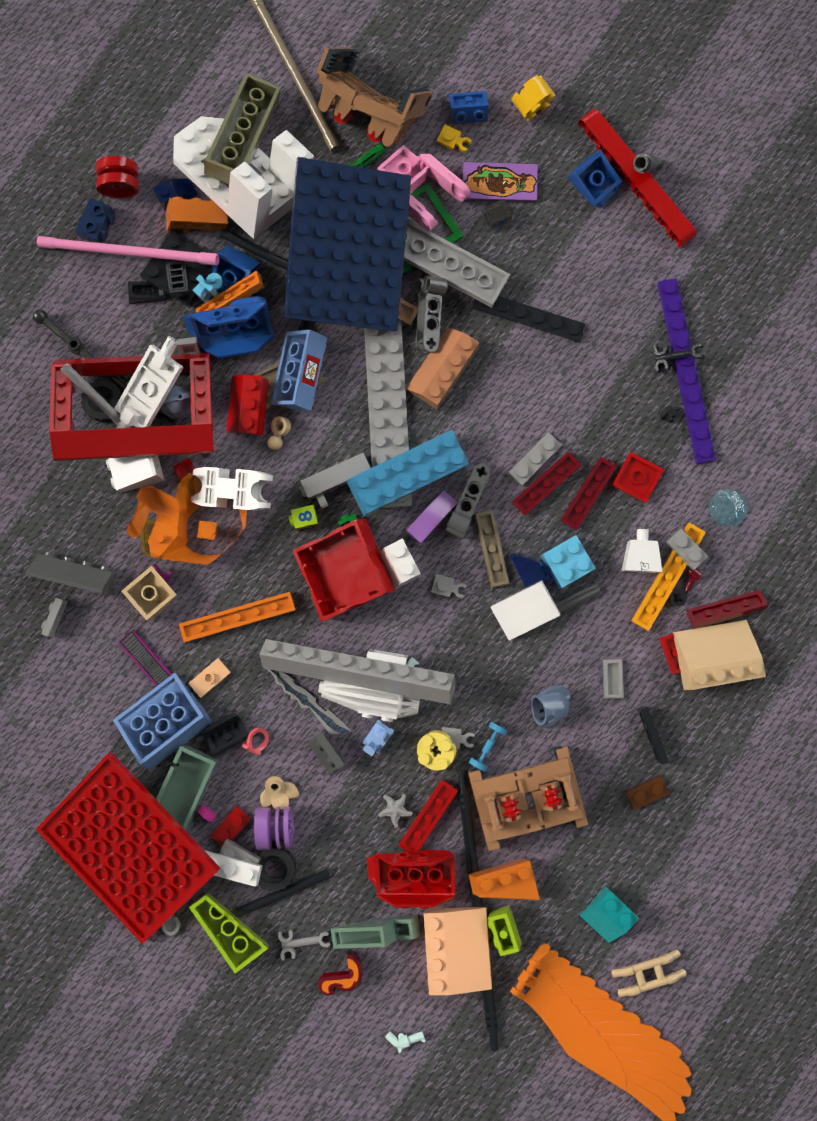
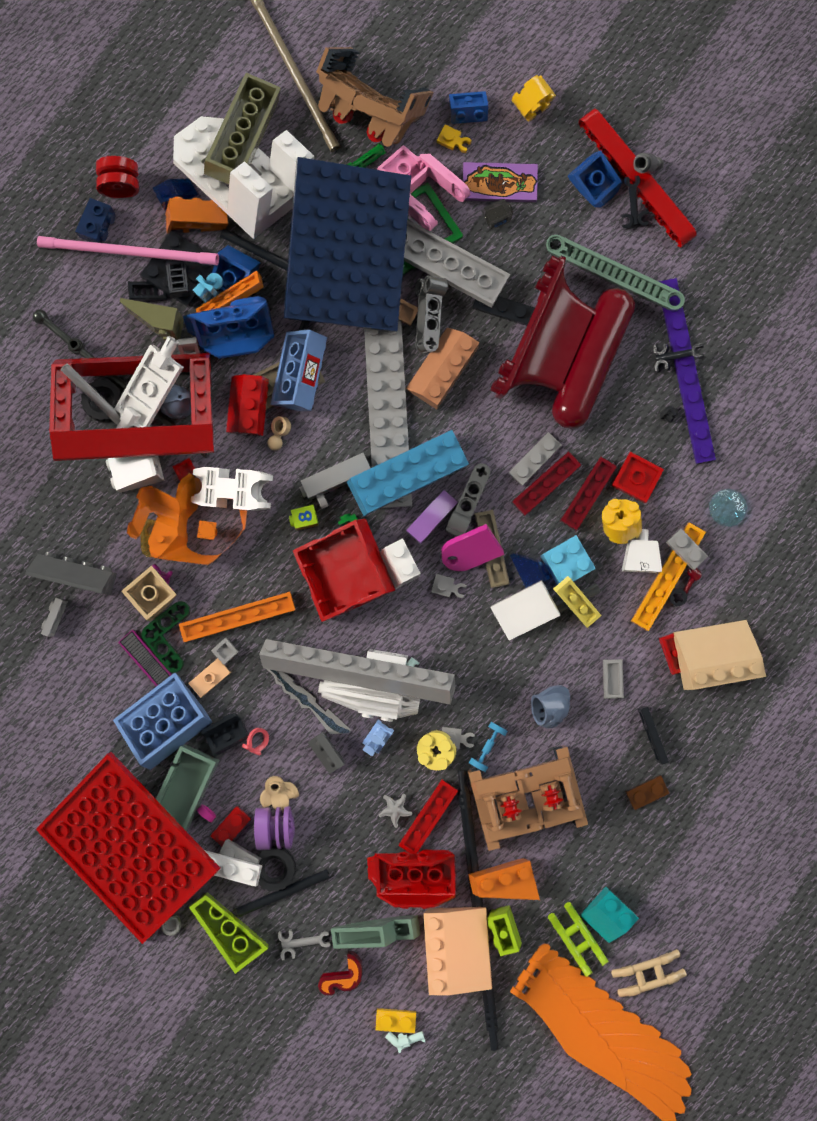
dark red plate [686,590,768,629] -> none
none -> olive slope [120,298,184,341]
none -> dark green beam [141,601,190,673]
none -> light grey plate [211,638,239,665]
none -> yellow plate [375,1008,416,1033]
none -> dark pink tile [441,524,504,571]
none -> dark red piece [490,255,635,429]
none -> sand green gear [546,235,685,311]
none -> lime piece [548,902,609,977]
none -> light yellow plate [553,576,602,628]
none -> yellow brick [602,499,642,544]
none -> black bar [621,176,649,228]

